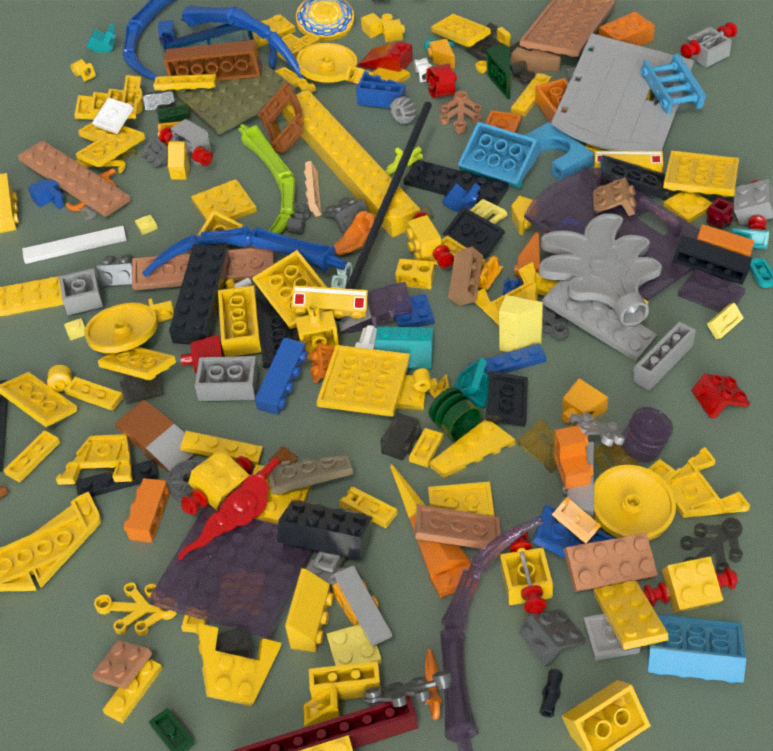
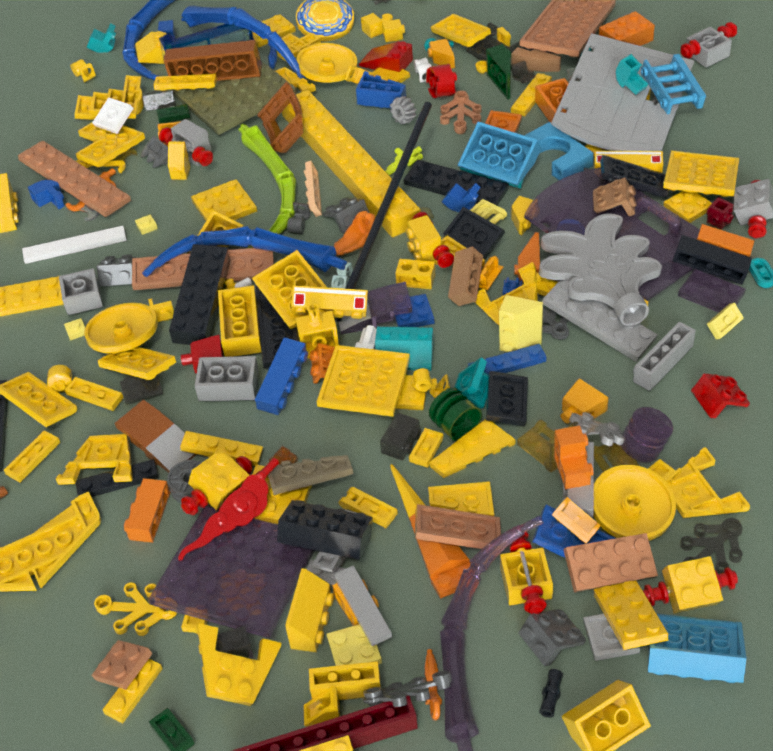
teal plate [732,227,769,249] -> none
none -> yellow slope [135,31,170,64]
none -> teal brick [616,54,648,95]

